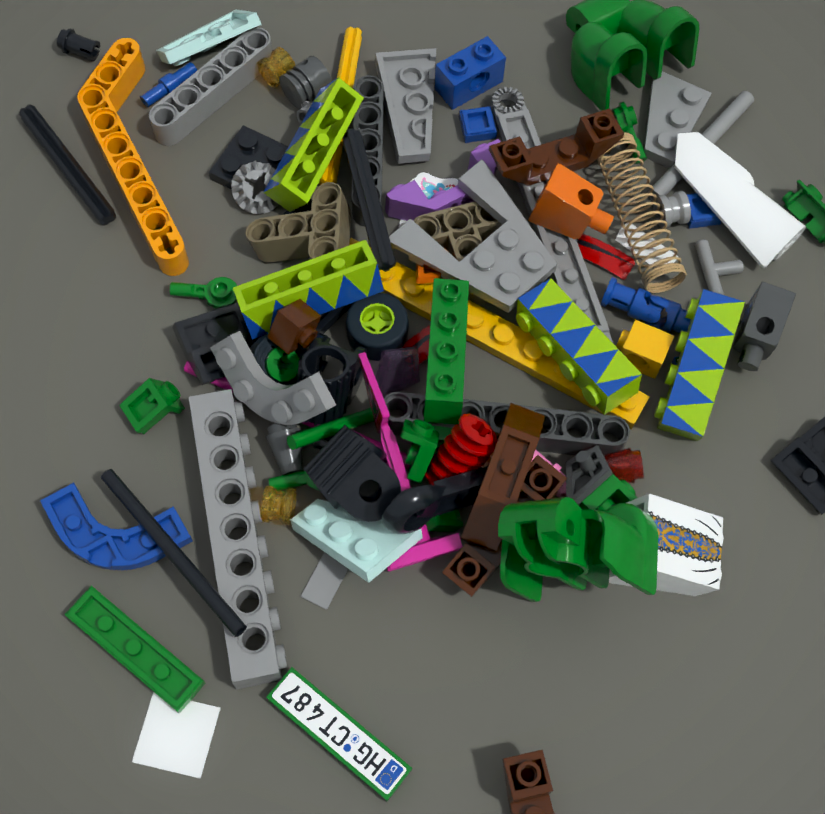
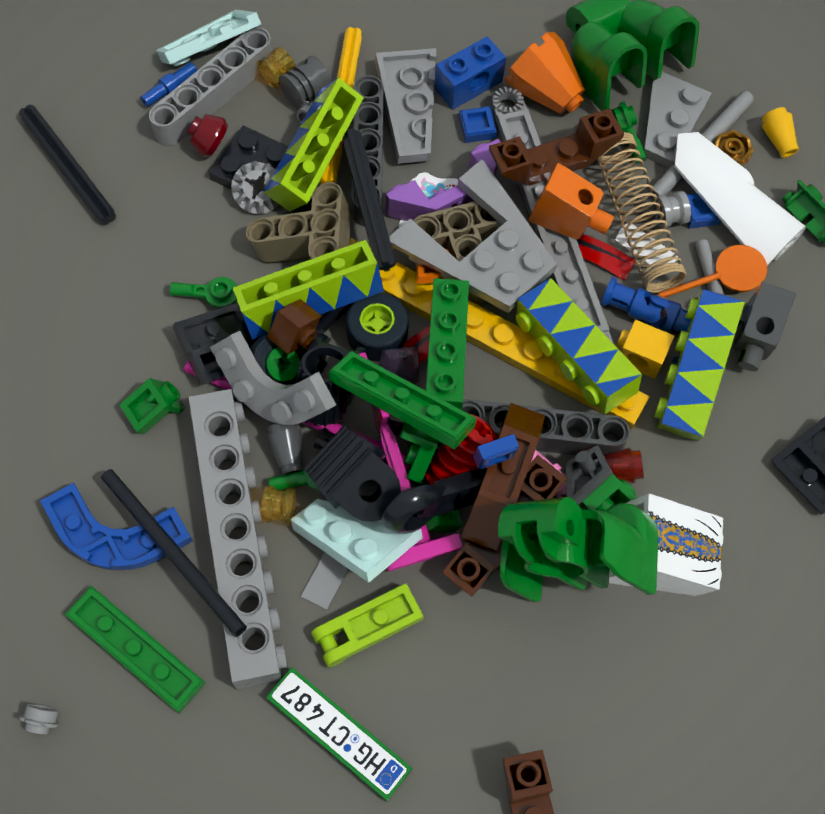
black pin [57,28,100,61] -> none
light orange beam [77,38,189,276] -> none
white sticker [132,692,221,779] -> none
green bar [287,407,374,450] -> none
none -> light grey plate [19,704,59,734]
none -> dark red cone [187,114,228,157]
none -> lime plate [311,583,424,668]
none -> green tile [329,351,477,450]
none -> blue tile [473,434,519,469]
none -> orange cone [504,32,585,114]
none -> orange piece [658,245,767,298]
none -> pearl gold plate [713,130,753,166]
none -> yellow cone [761,107,800,158]

